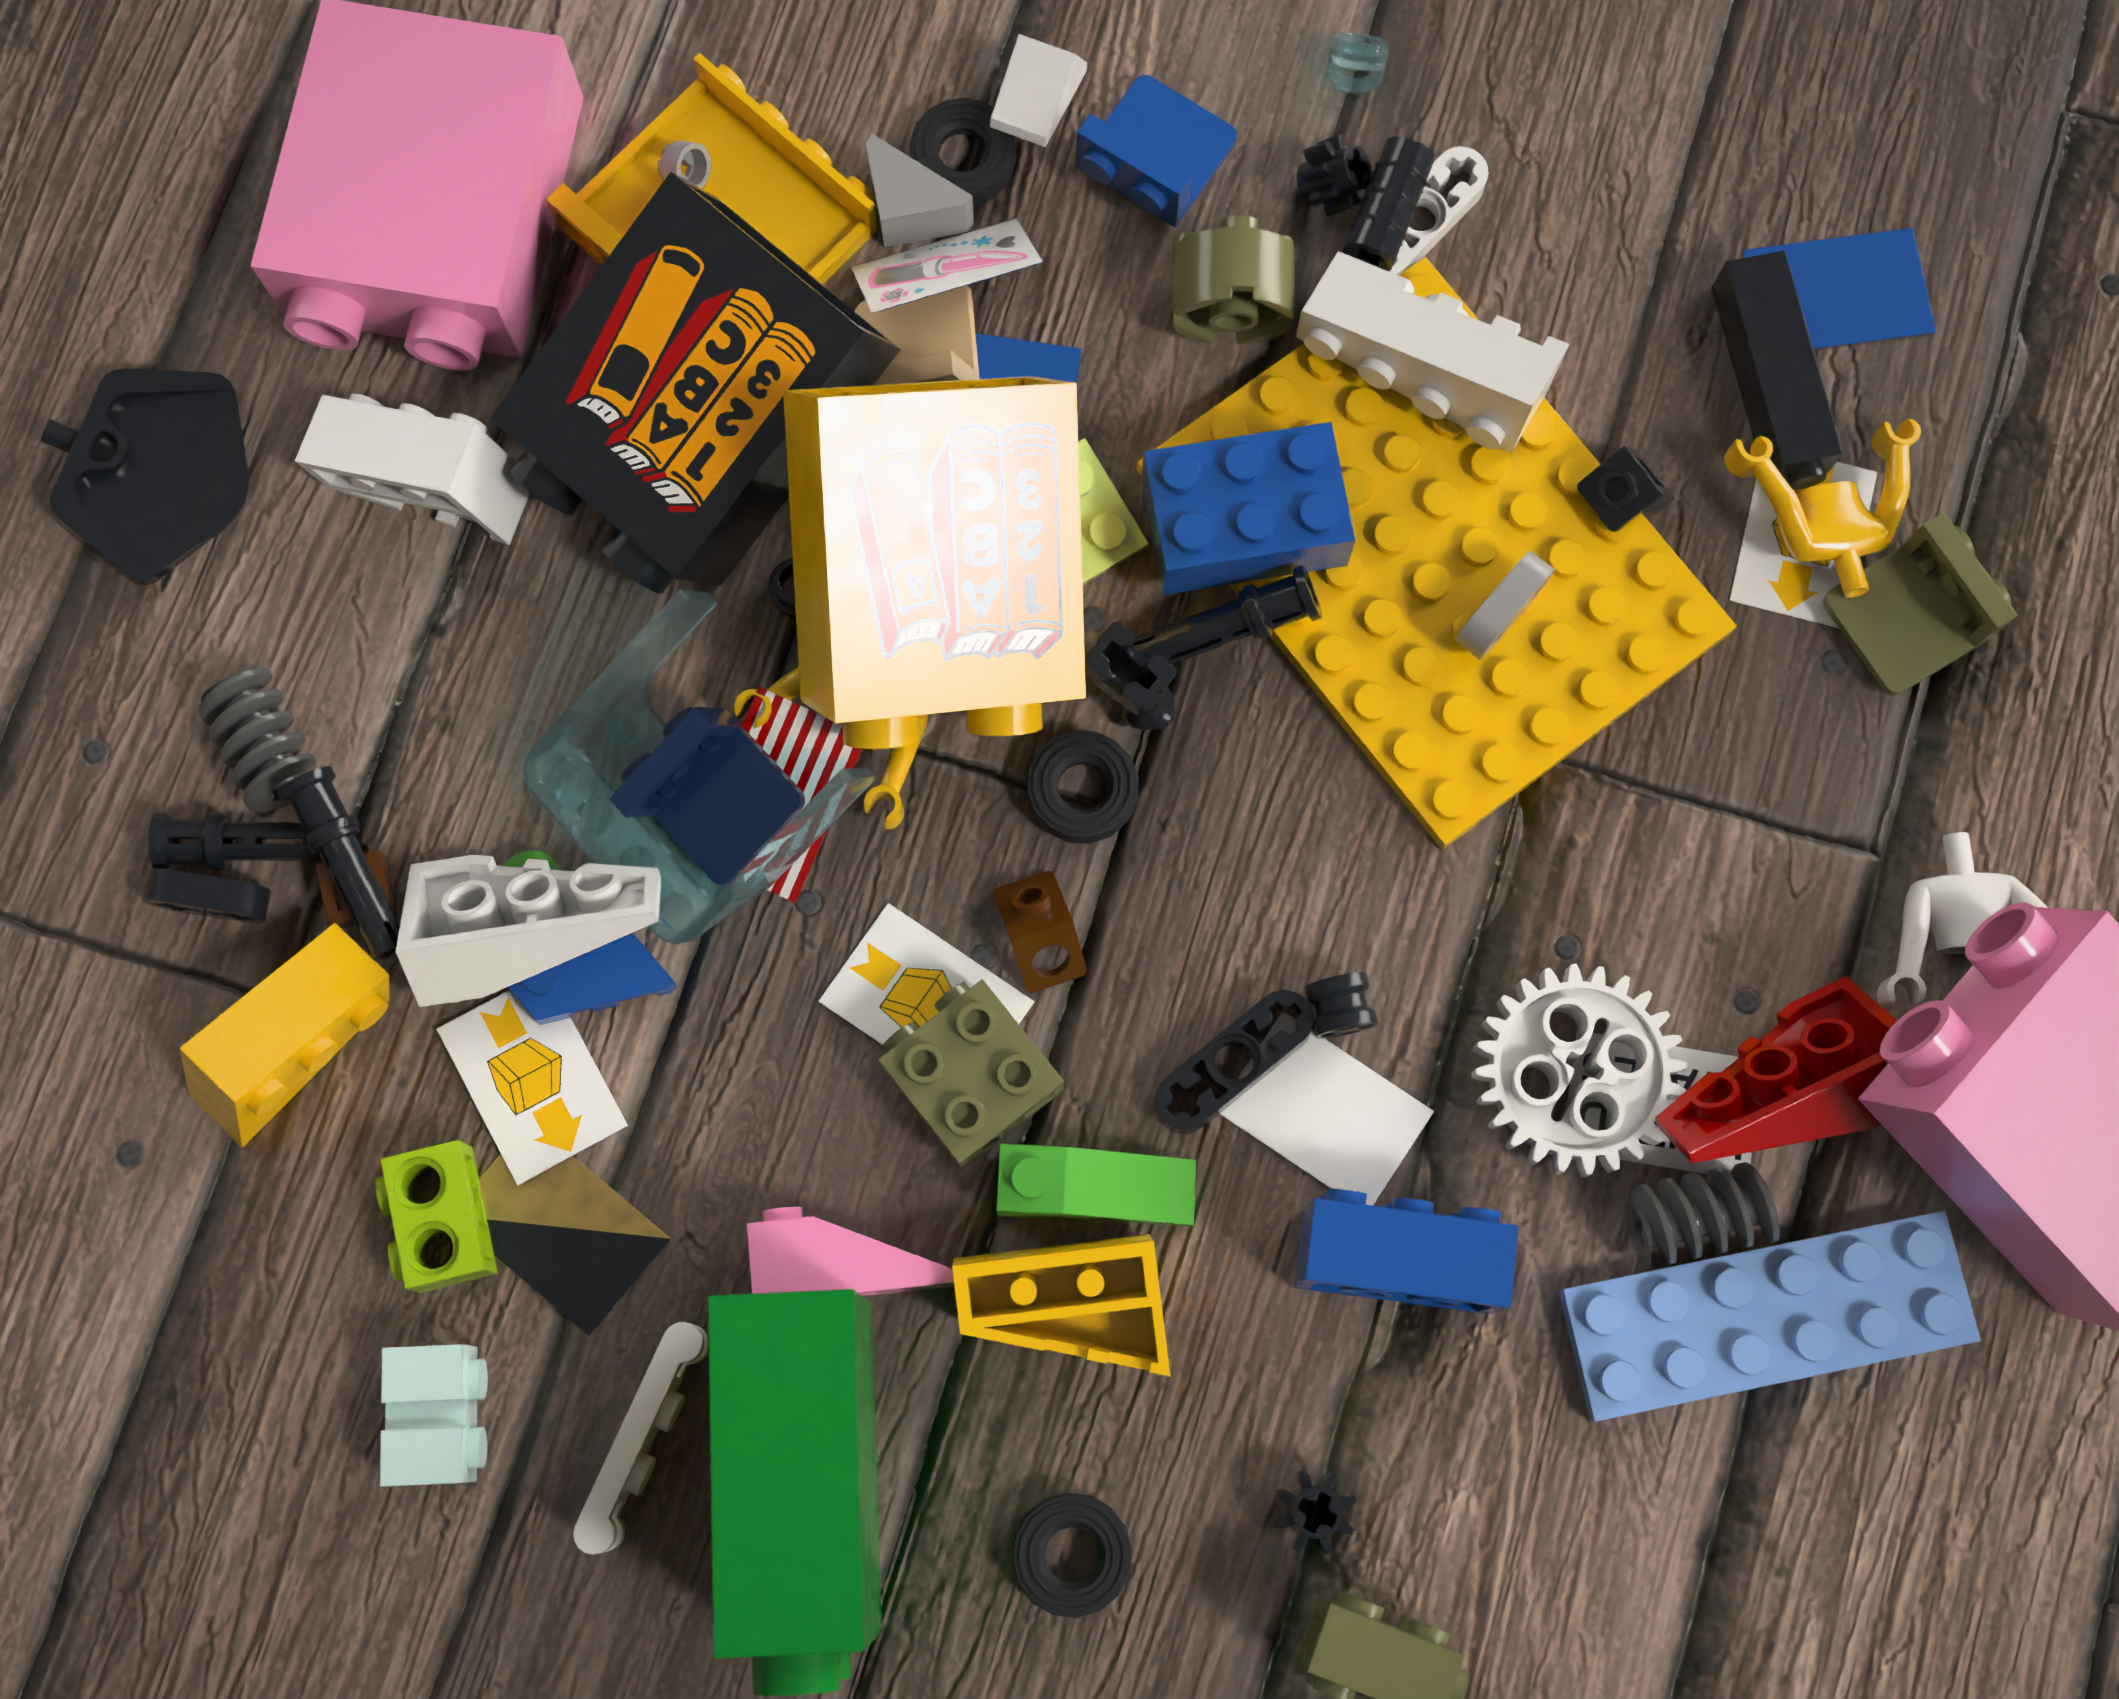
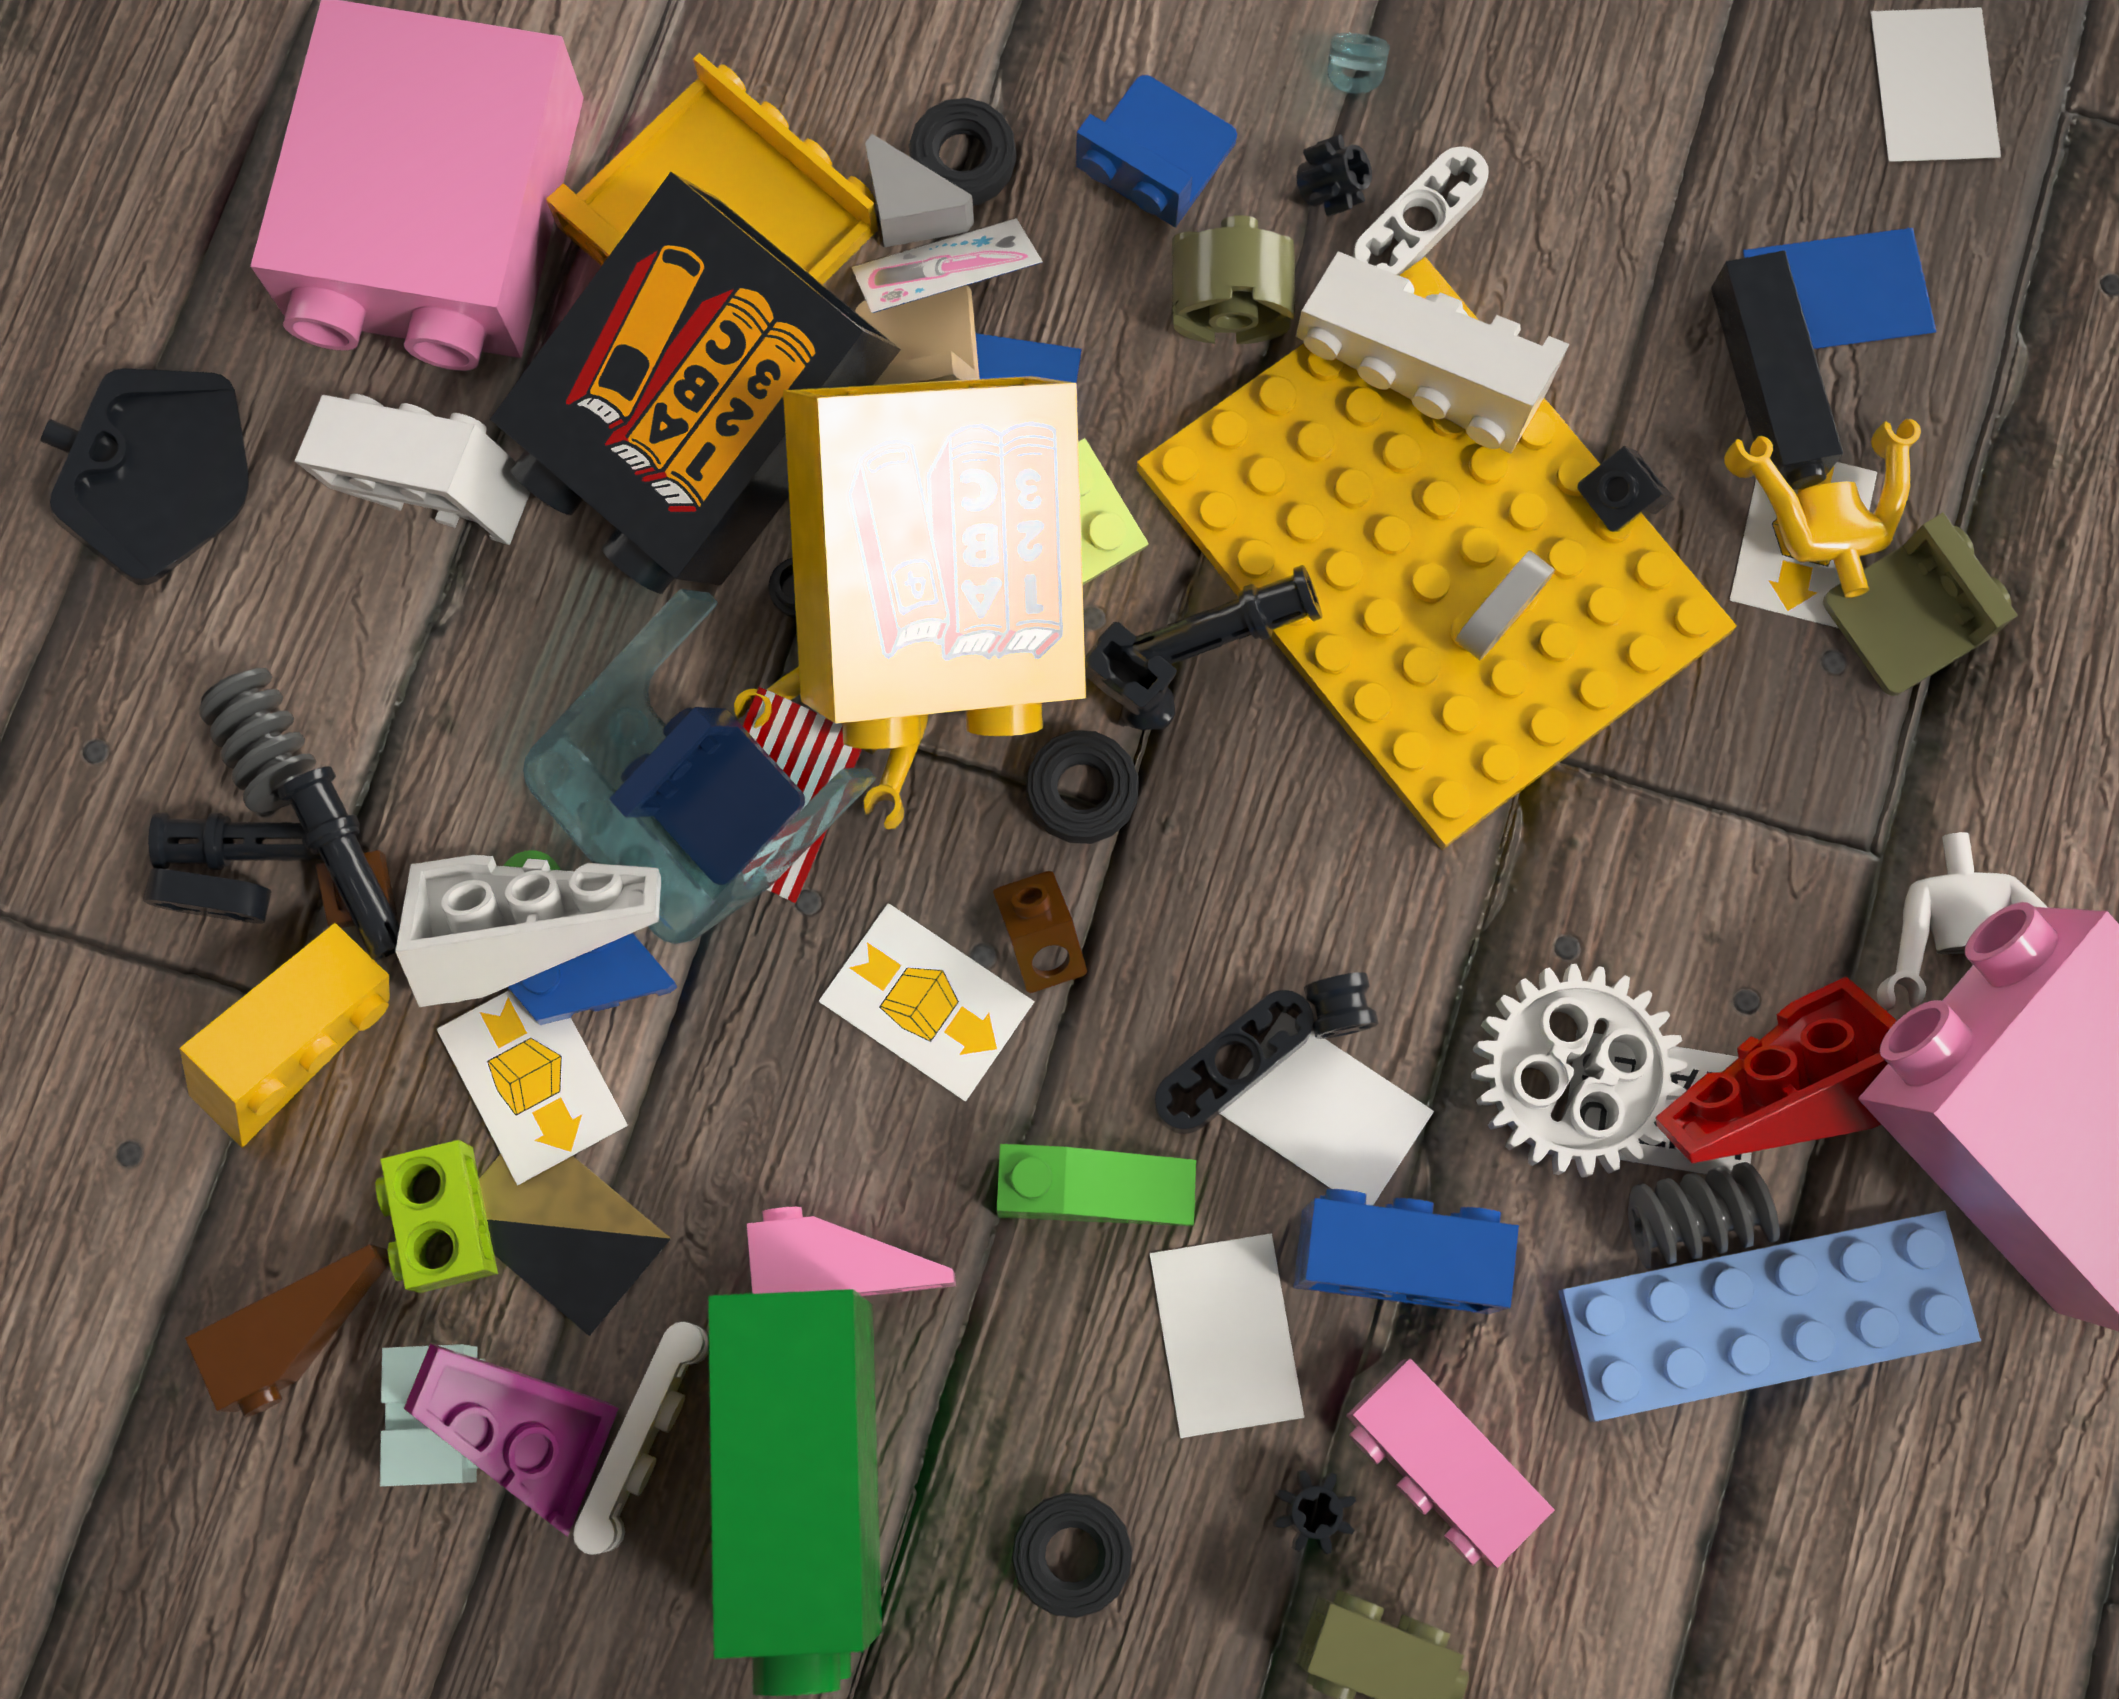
light grey hinge [657,140,711,188] -> none
olive brick [878,979,1064,1170] -> none
yellow wedge [952,1234,1170,1377] -> none
white slope [990,34,1088,147] -> none
blue brick [1141,422,1356,595] -> none
black axle [1343,136,1435,271] -> none
none -> reddish brown slope [185,1244,389,1417]
none -> magenta wing [403,1343,619,1537]
none -> white sticker [1150,1233,1304,1438]
none -> bright pink brick [1346,1358,1555,1568]
none -> white sticker [1871,7,2001,162]

